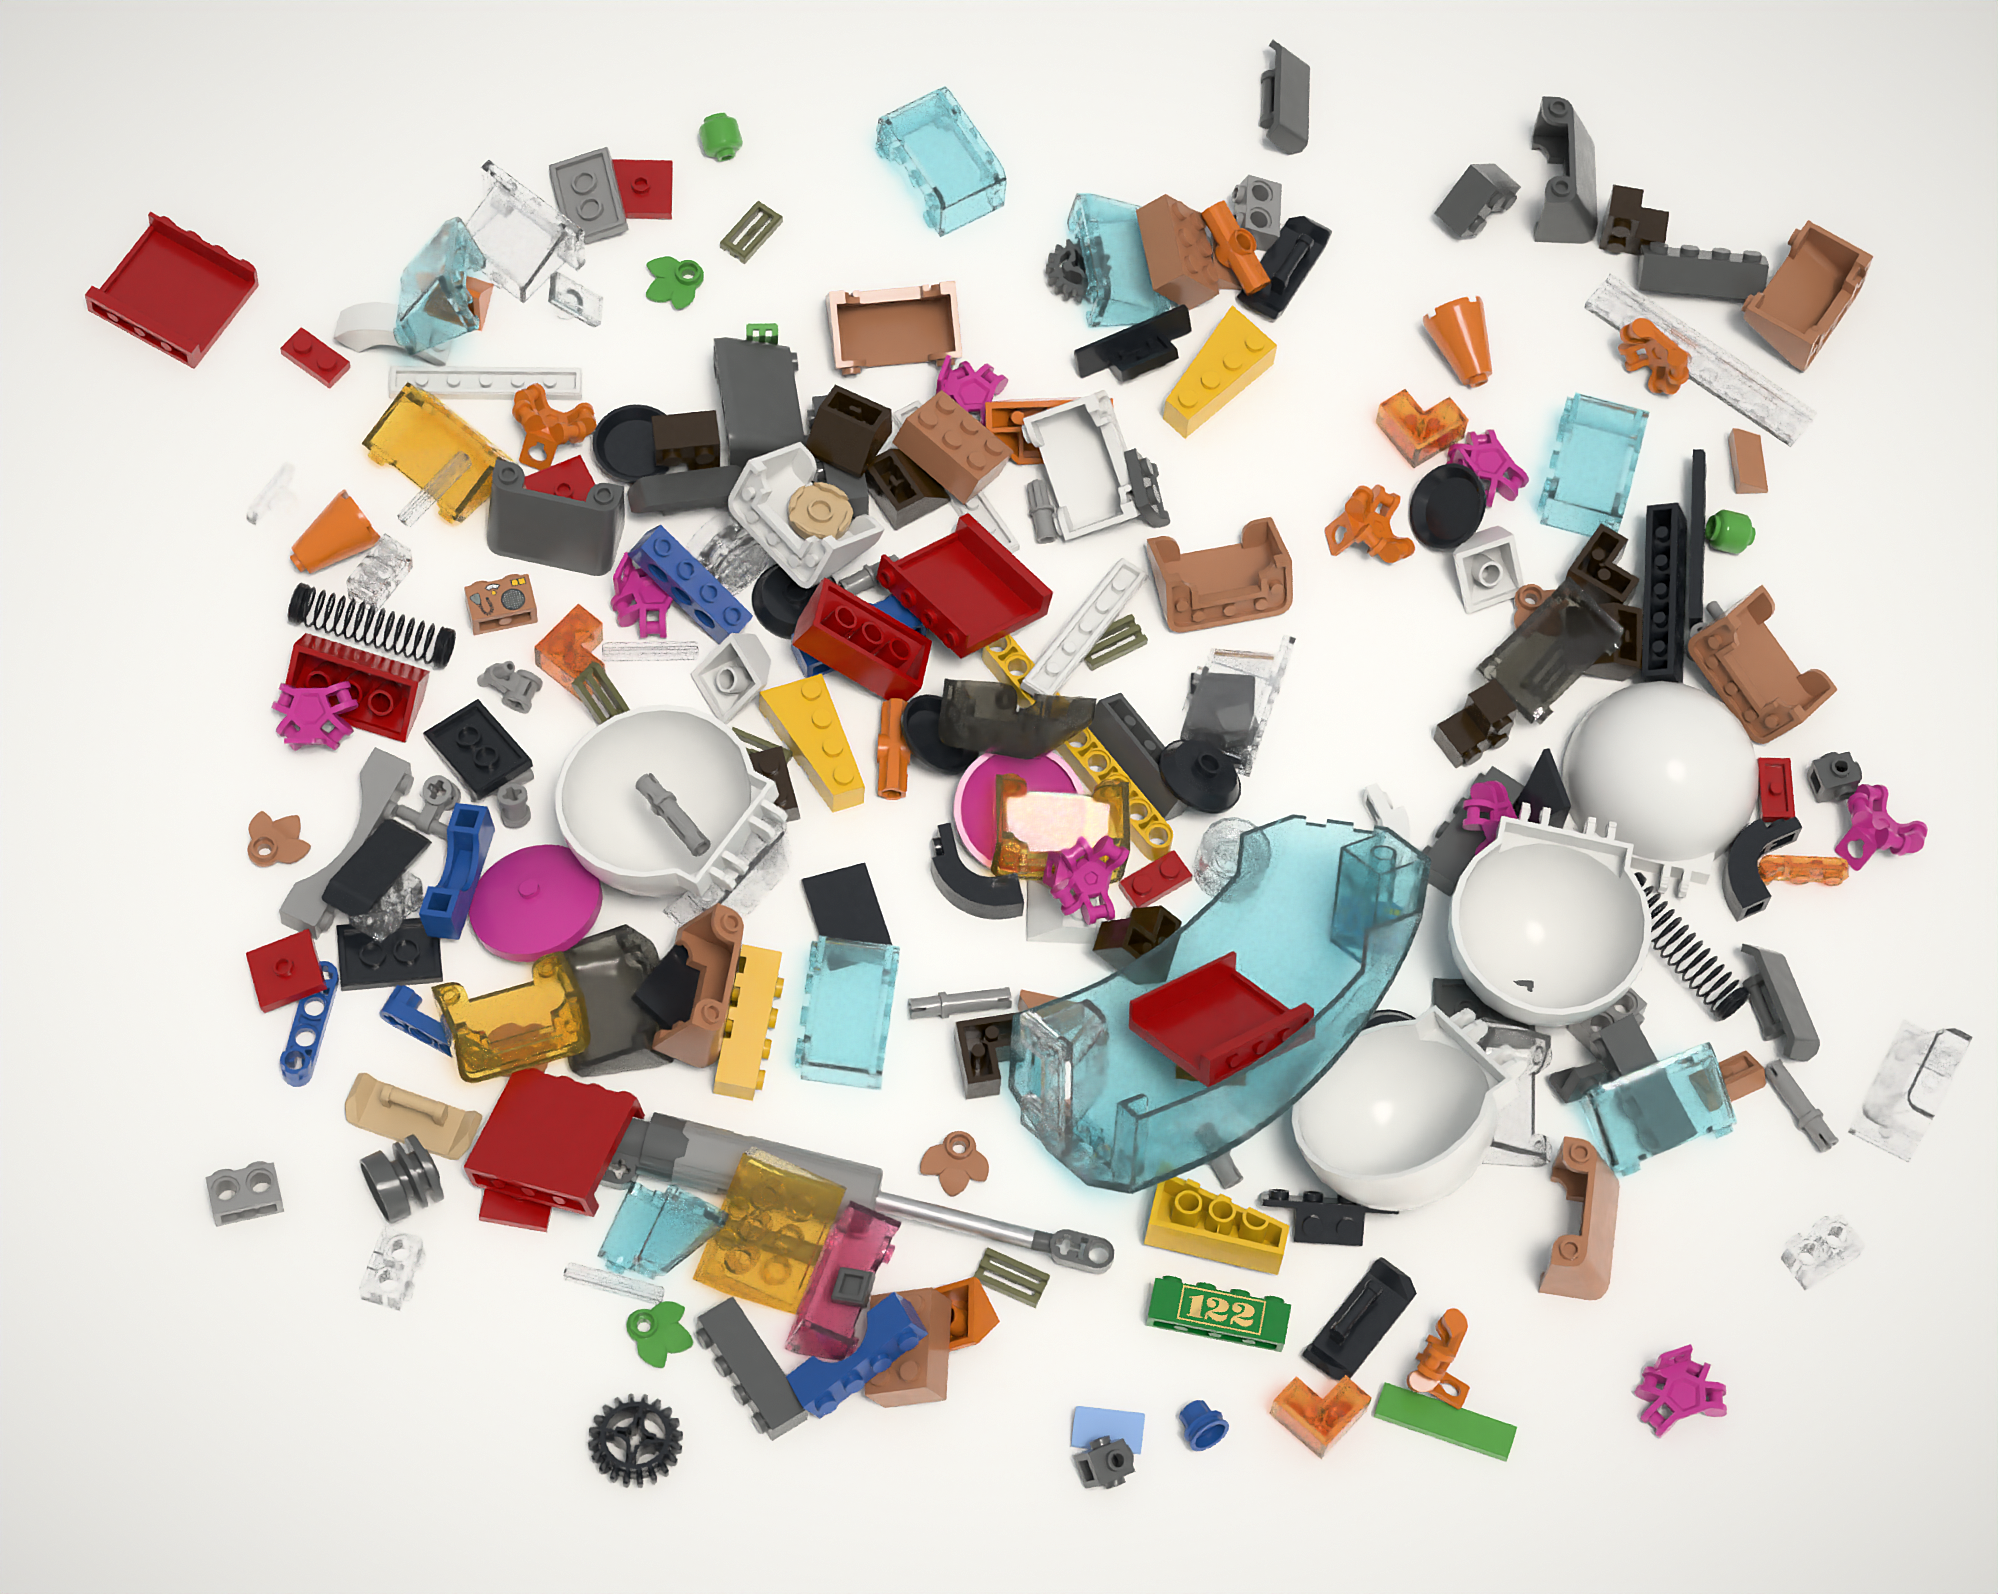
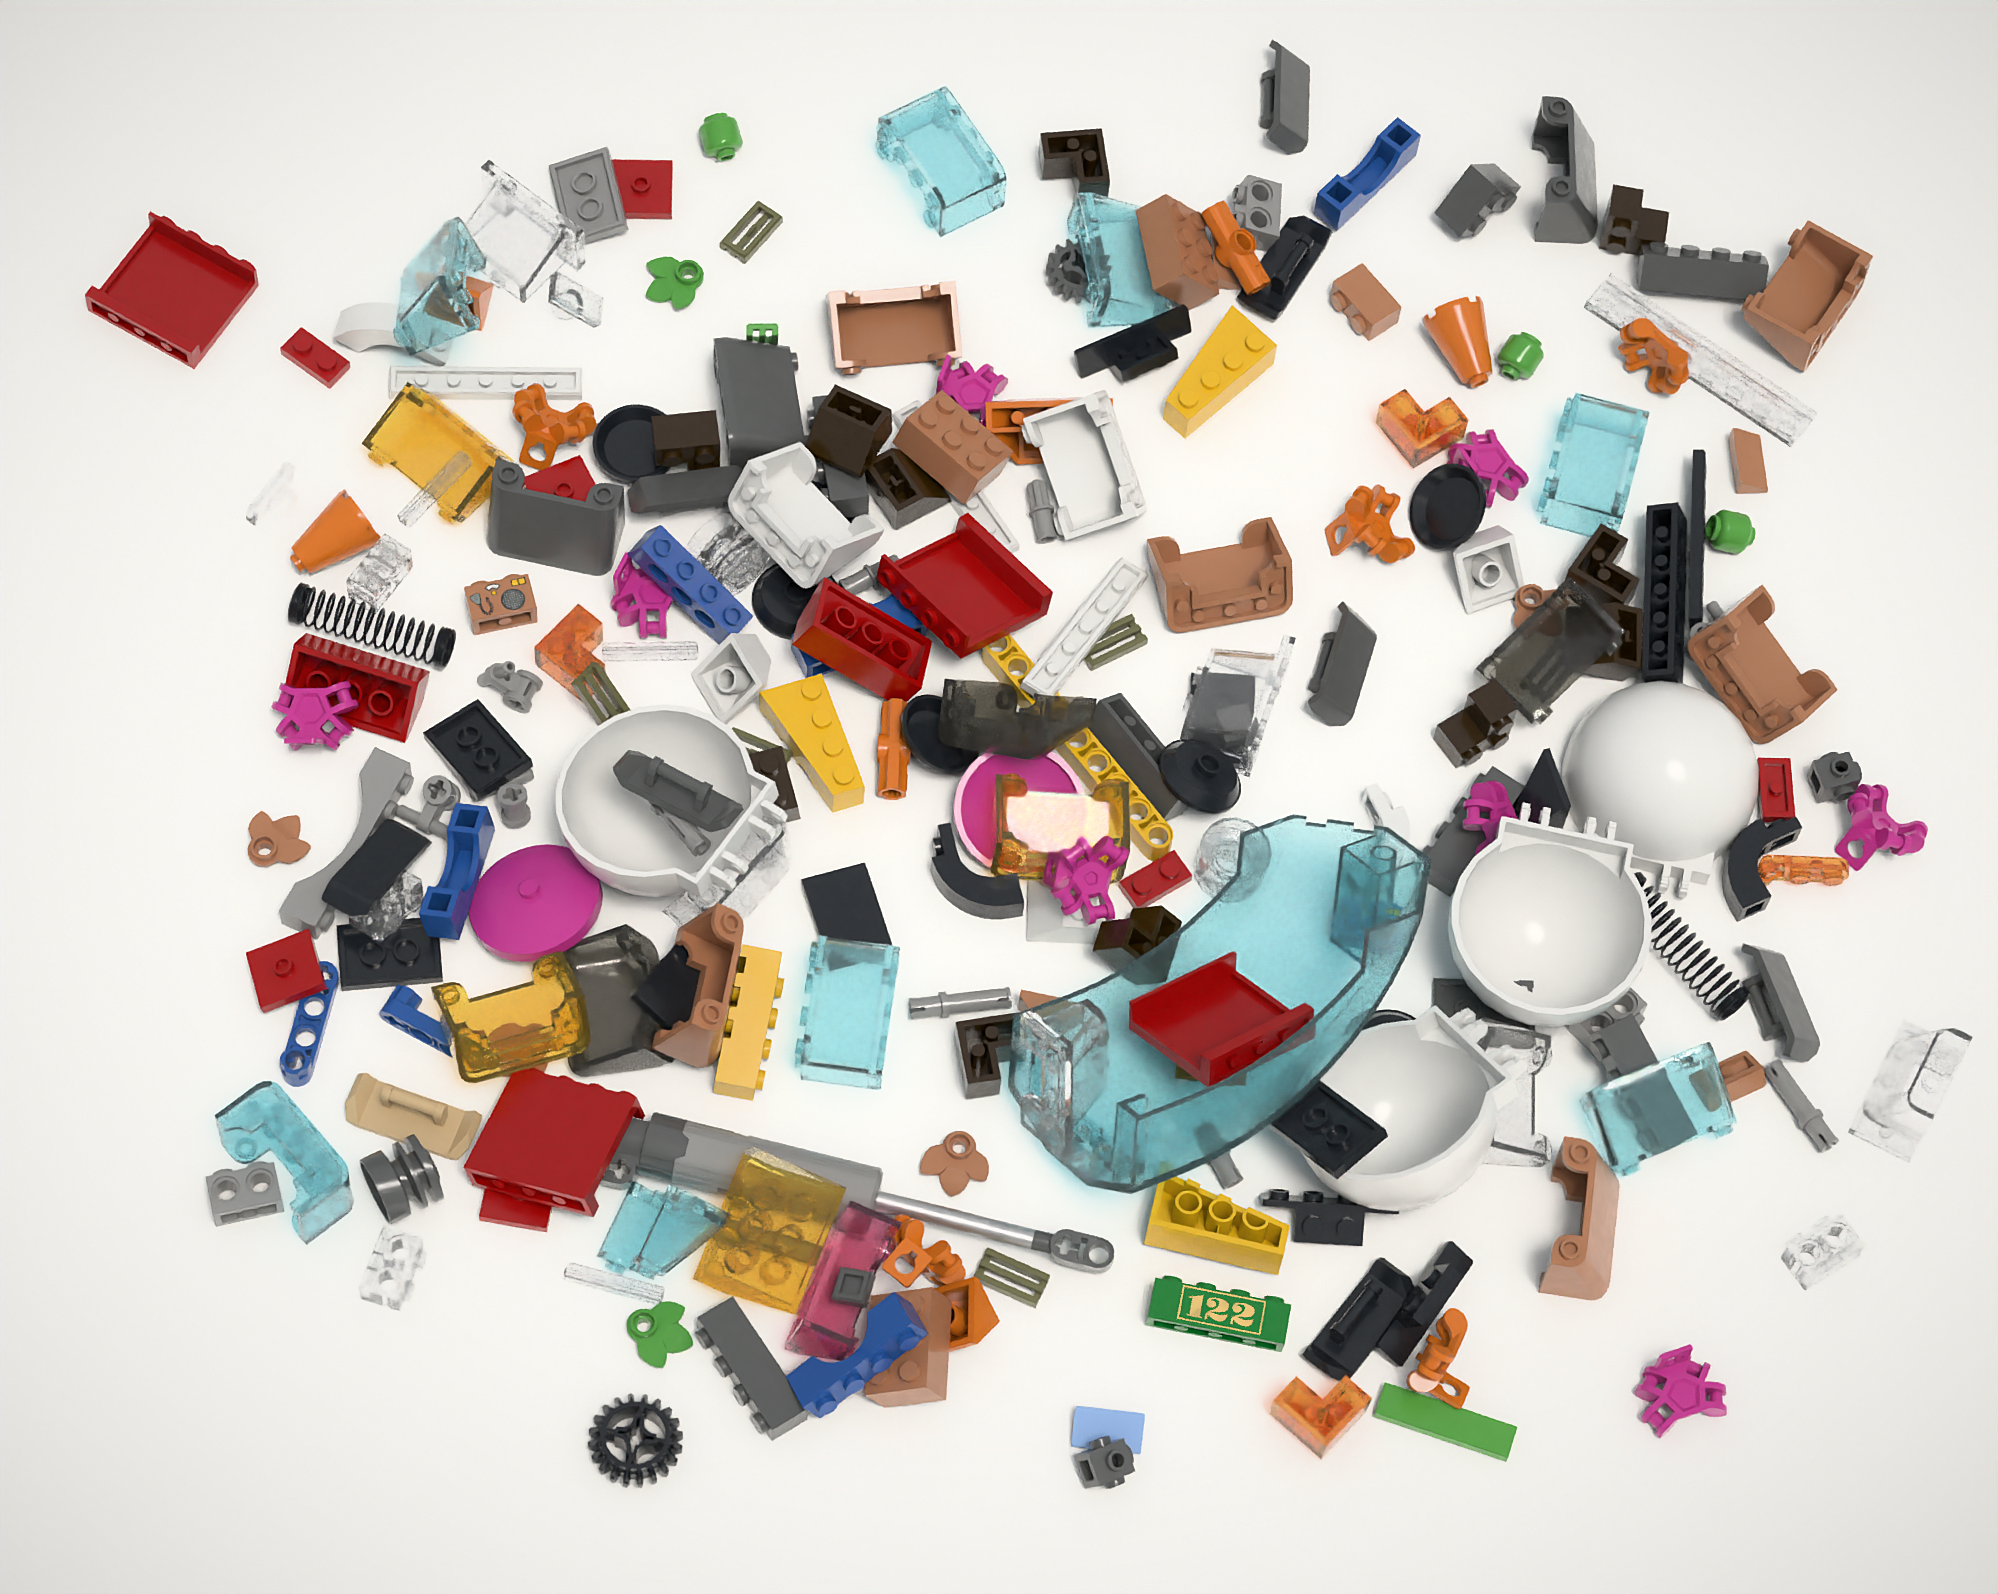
tan tile [787,482,853,540] -> none
dark grey plate [1124,448,1171,528] -> none
blue piece [1179,1400,1230,1452] -> none
dark grey bracket [1549,1061,1606,1104] -> none
none -> clear light blue windscreen [214,1081,354,1245]
none -> dark grey piece [613,750,743,832]
none -> orange piece [882,1214,966,1288]
none -> dark brown brick [1038,128,1110,203]
none -> black tile [1269,1080,1388,1179]
none -> dark grey piece [1307,601,1377,726]
none -> blue arch [1313,117,1421,231]
none -> nougat brick [1330,263,1402,341]
none -> black bracket [1375,1241,1473,1367]
none -> bright green head [1497,332,1544,380]

